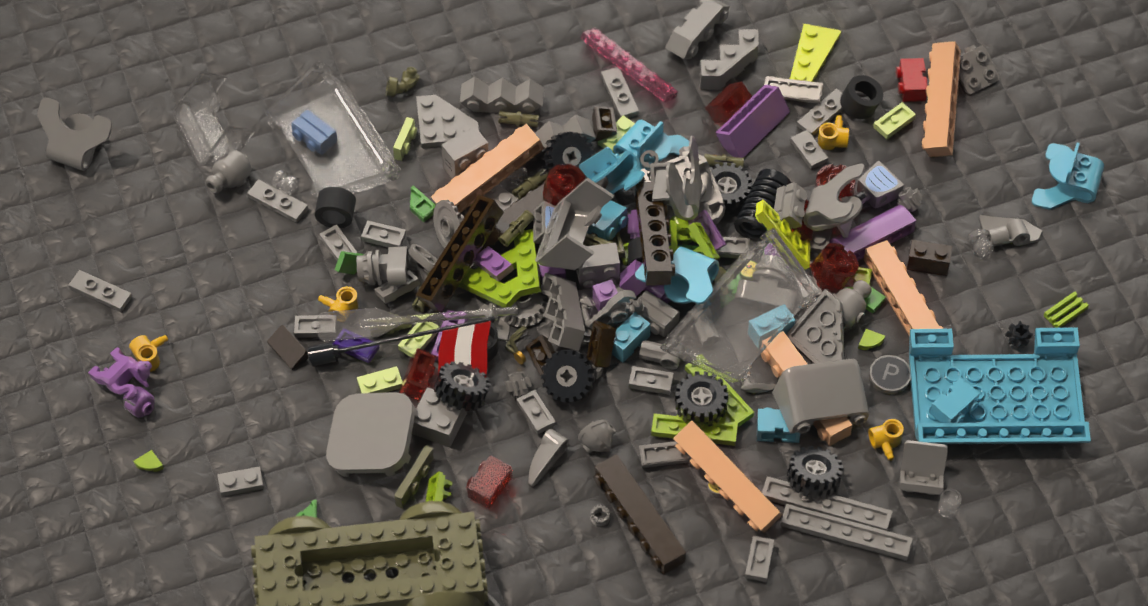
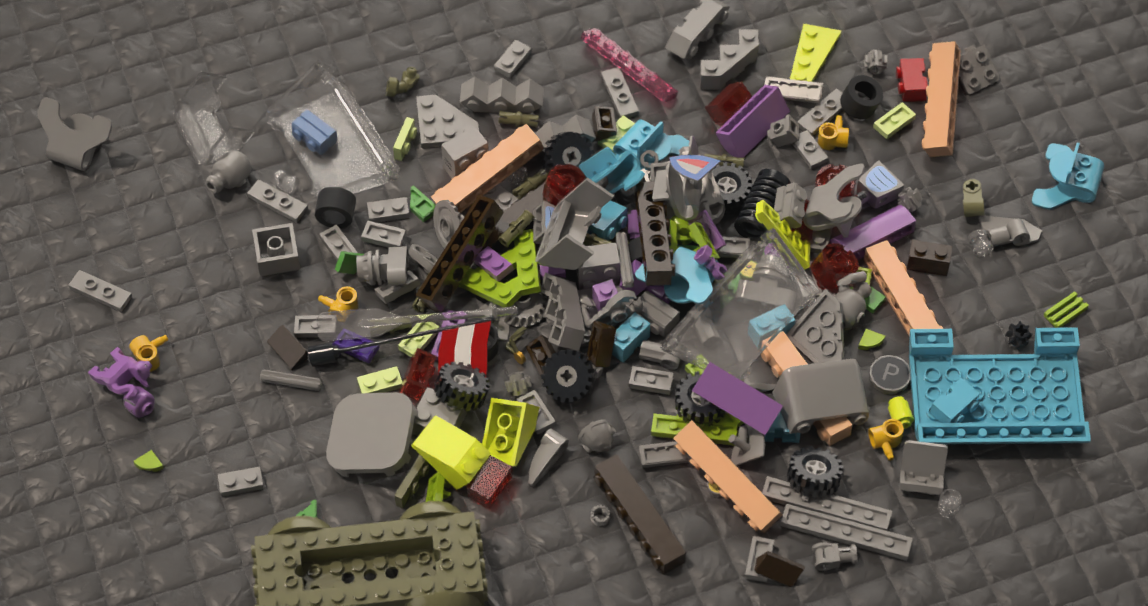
none -> light grey brick [252,223,300,276]
none -> light grey axle [260,369,322,391]
none -> light grey plate [367,197,410,222]
none -> neon yellow slope [411,415,491,489]
none -> neon yellow slope [482,398,540,467]
none -> light grey plate [494,40,531,78]
none -> light grey axle [616,232,634,288]
none -> shield [669,155,721,189]
none -> medium lavender brick [692,362,783,435]
none -> medium lavender piece [694,245,728,280]
none -> light grey shield [729,424,765,466]
none -> dark brown slope [754,551,805,587]
none -> light grey brick [767,114,799,147]
none -> light grey connector [812,543,857,571]
none -> light grey arm [837,271,867,292]
none -> light grey gear [864,50,888,74]
none -> neon yellow brick [888,396,914,429]
none -> olive piece [963,179,985,217]

